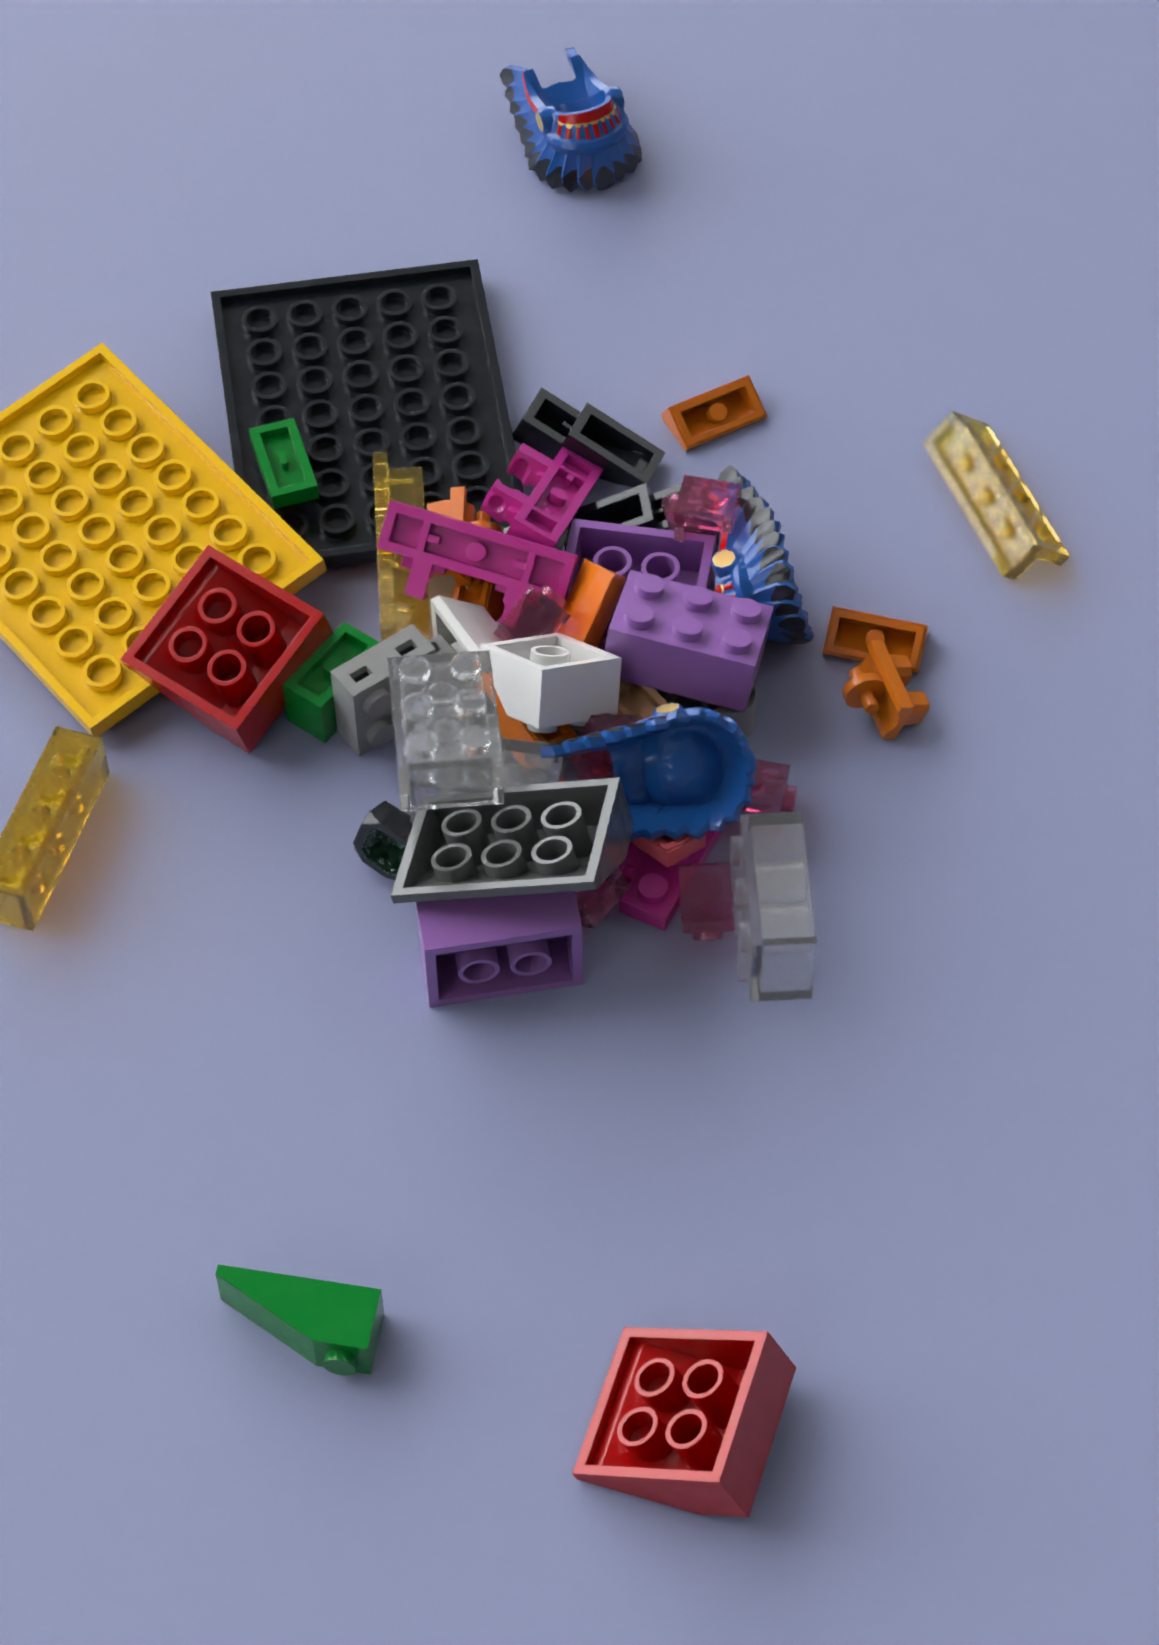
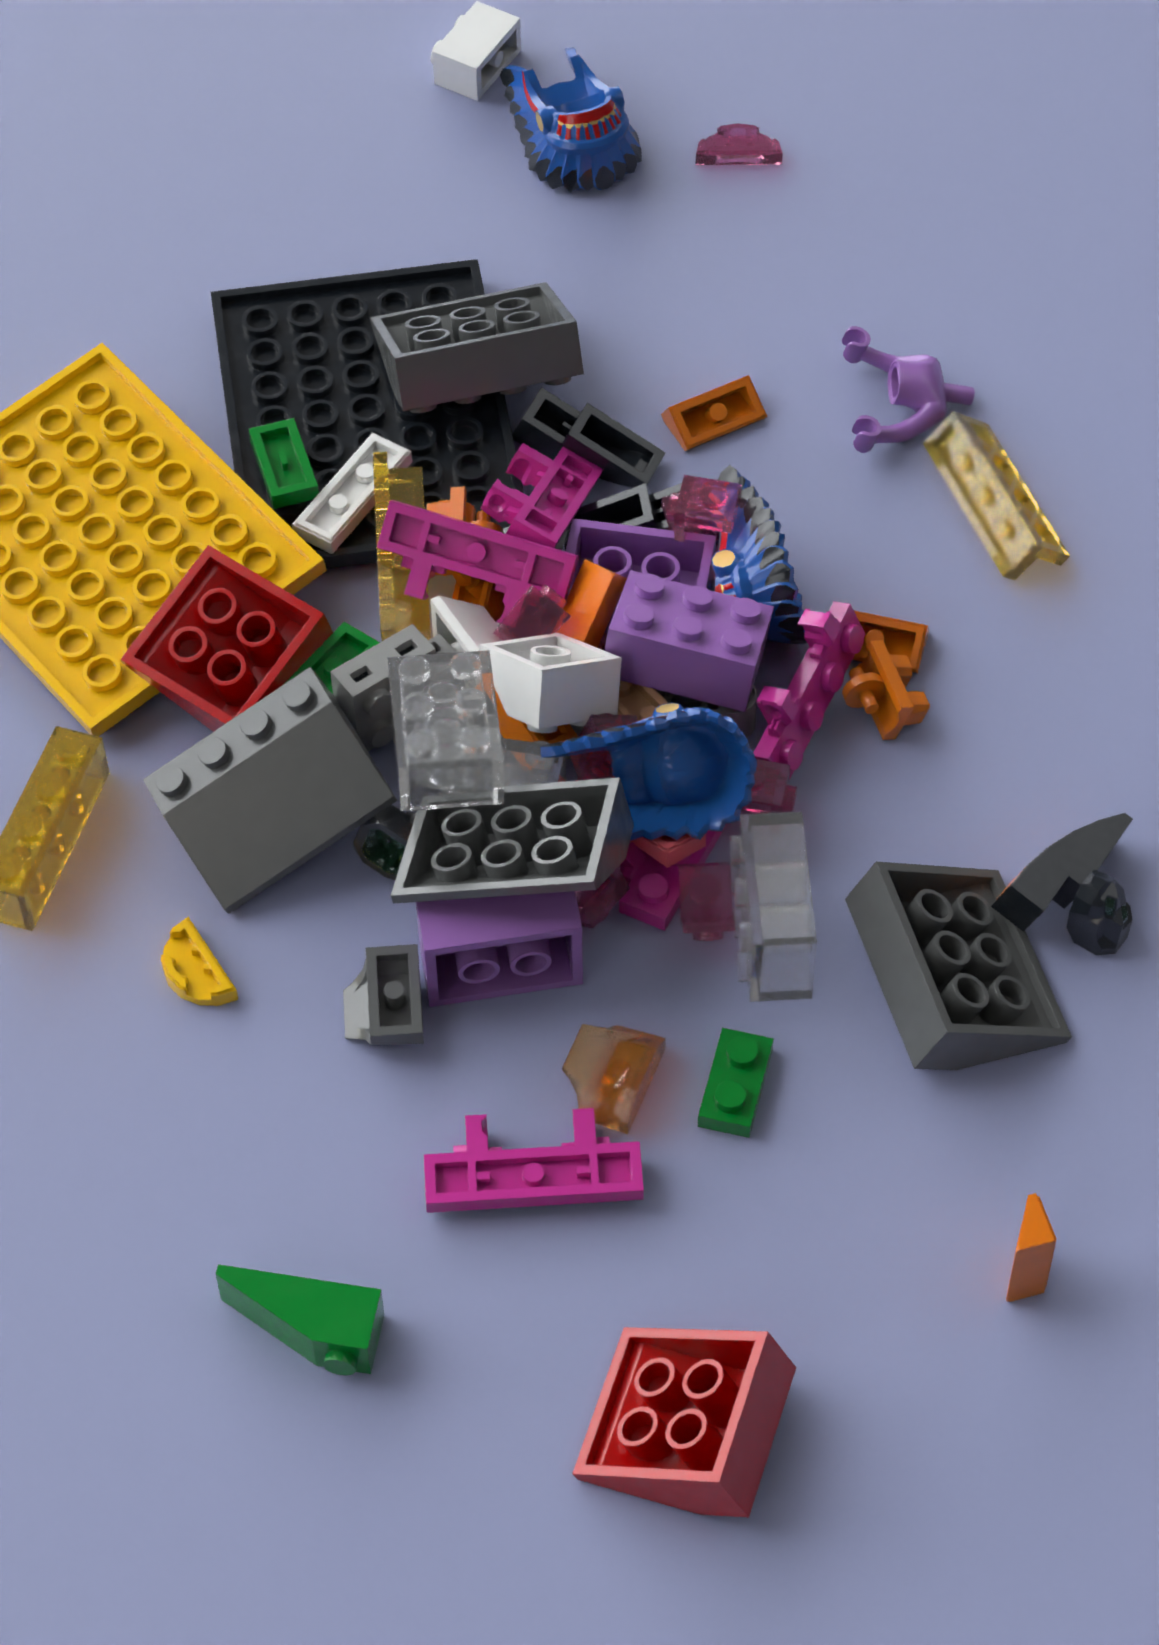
none -> dark grey slope [143,667,398,914]
none -> yellow tile [161,917,238,1006]
none -> white tile [292,433,412,554]
none -> dark grey slope [343,944,424,1045]
none -> dark grey slope [370,282,584,413]
none -> dark pink hinge [424,1108,644,1213]
none -> white brick [430,1,521,101]
none -> clear orange slope [562,1024,666,1134]
none -> clear pink tile [695,123,783,165]
none -> green plate [698,1027,774,1138]
none -> dark pink hinge [753,601,866,789]
none -> medium lavender piece [842,326,975,453]
none -> dark grey slope [845,861,1072,1070]
none -> black slope [991,813,1133,932]
none -> orange slope [1006,1193,1057,1302]
none -> black rock [1066,870,1133,955]

